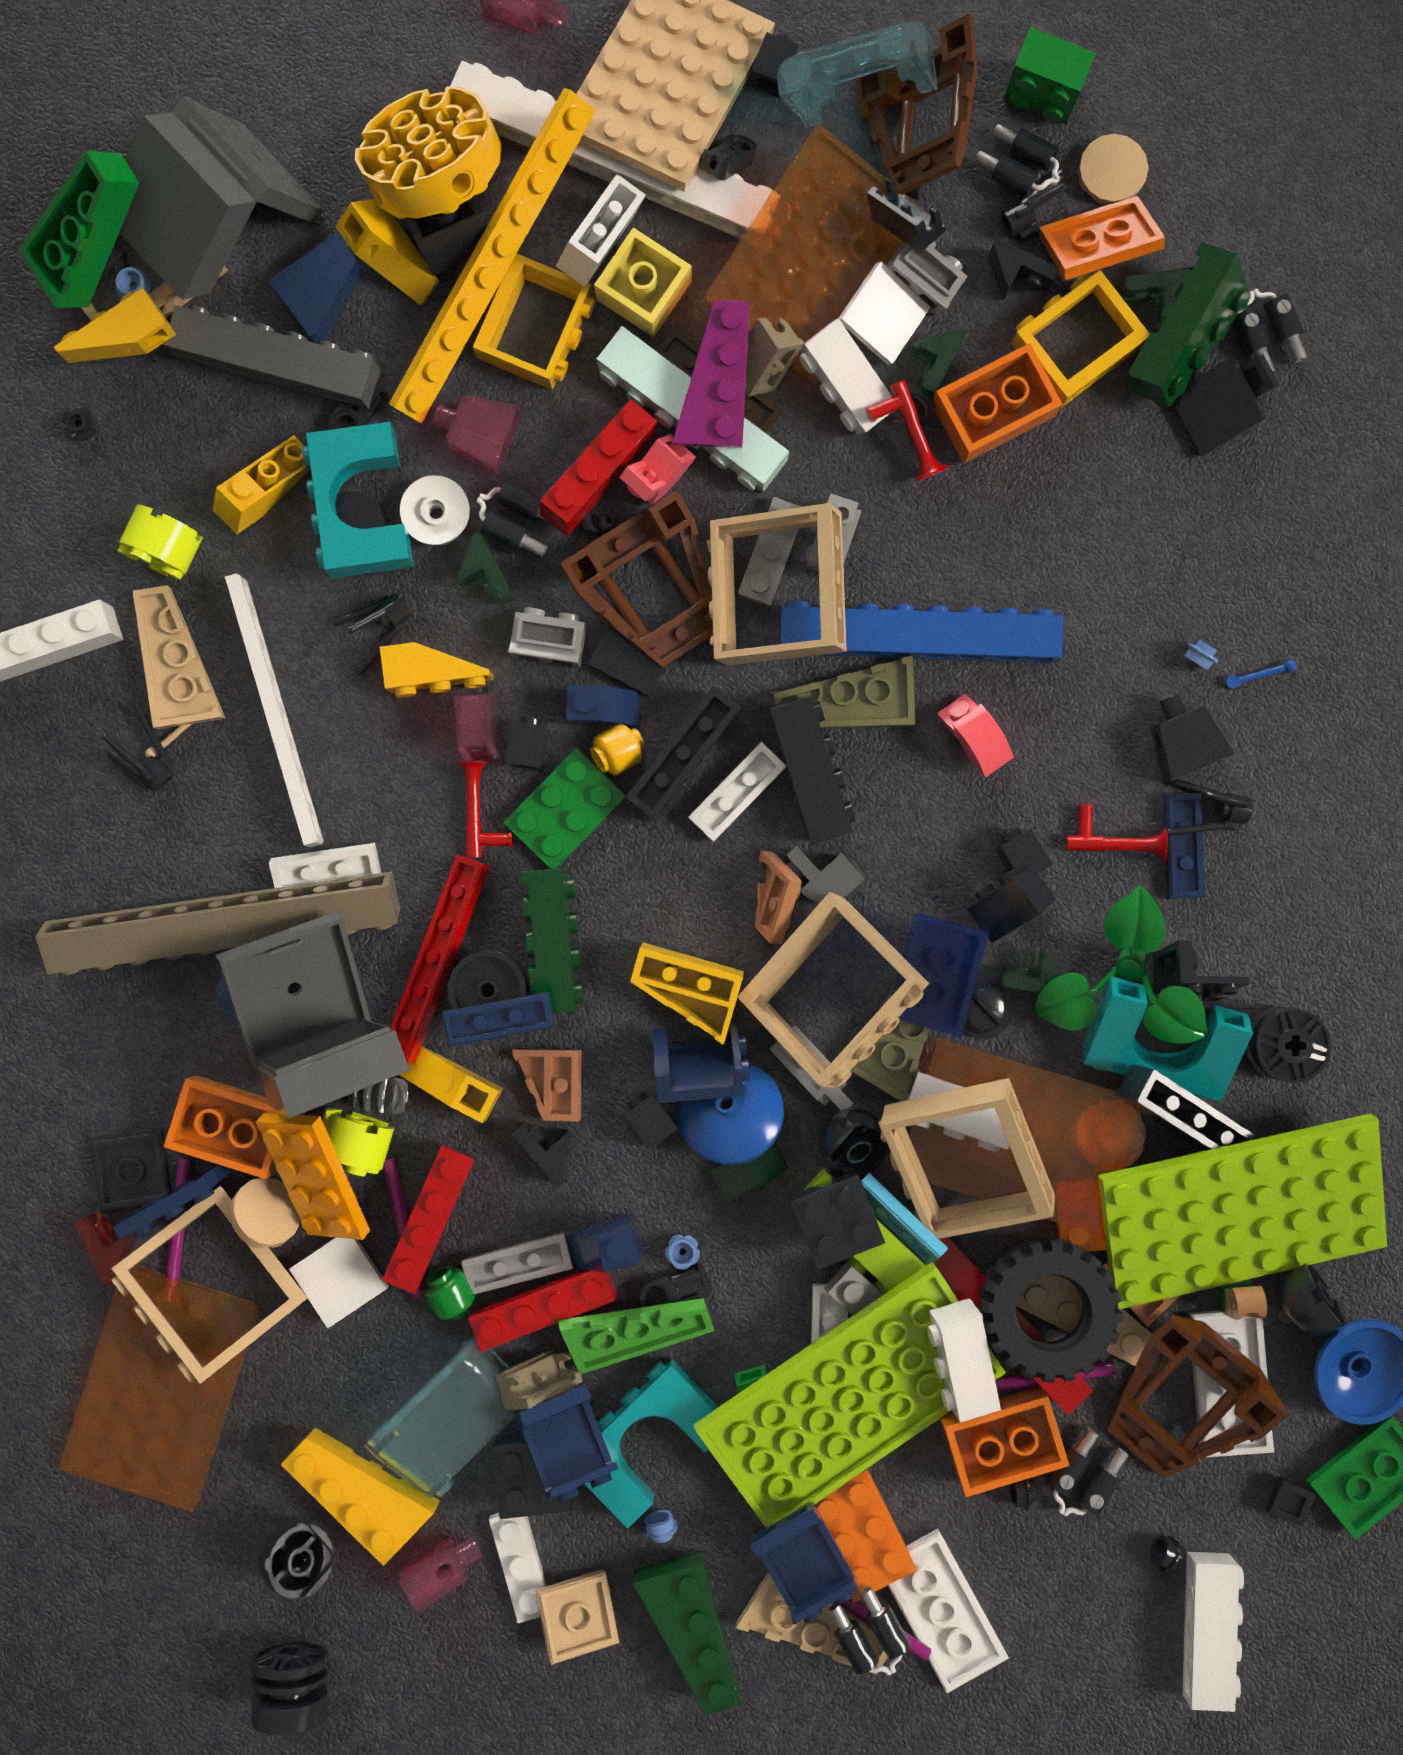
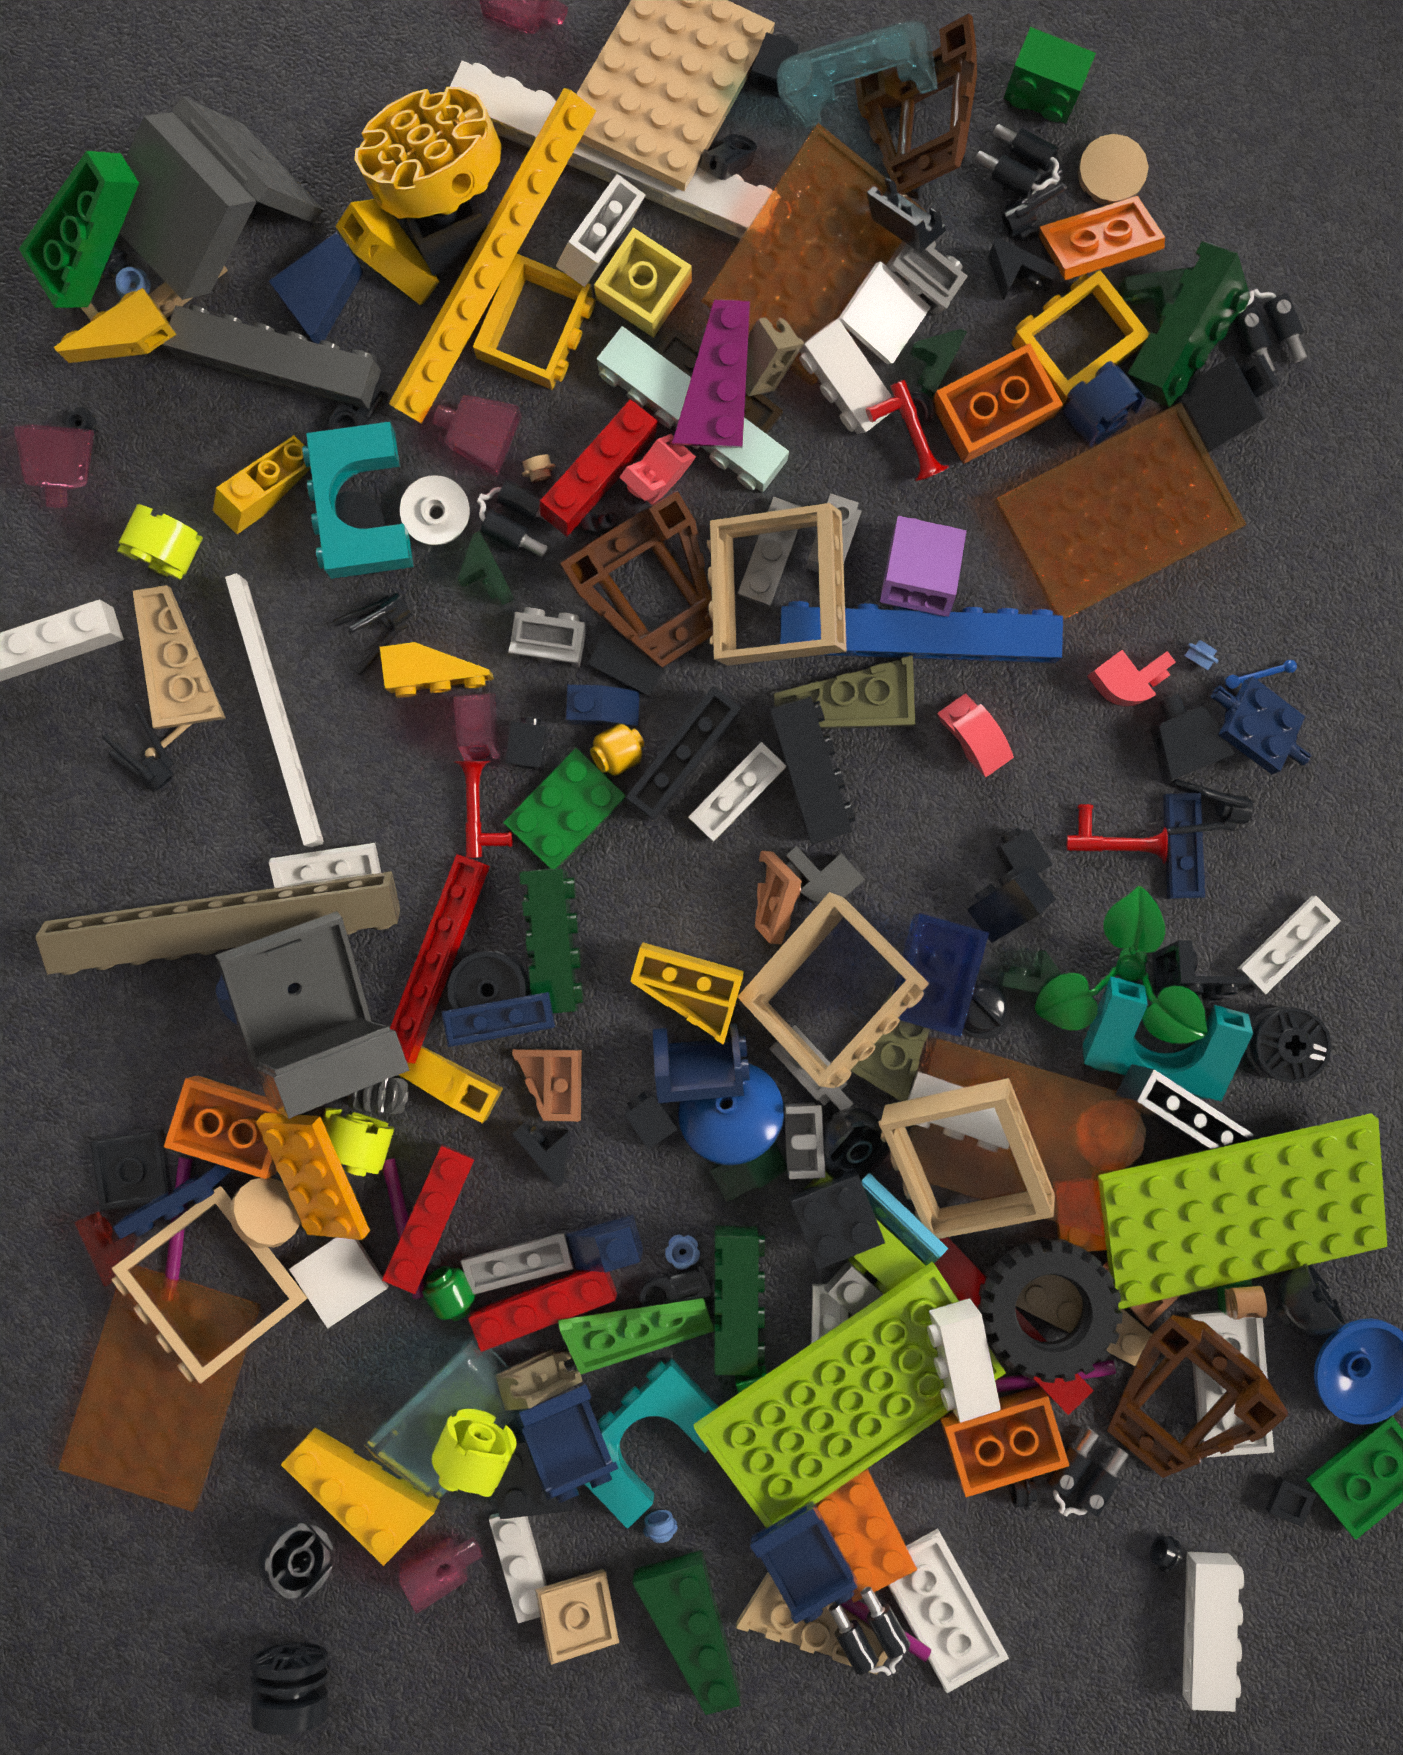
none -> clear pink torso [14,424,94,508]
none -> neon yellow brick [431,1409,516,1497]
none -> tan plate [522,454,555,482]
none -> dark green wedge [715,1226,765,1375]
none -> light grey window [784,1102,825,1179]
none -> medium lavender brick [880,516,967,617]
none -> clear orange plate [995,403,1247,621]
none -> dark blue brick [1062,361,1146,447]
none -> coral brick [1087,650,1176,706]
none -> dark blue plate [1211,676,1311,775]
none -> white plate [1237,896,1341,994]

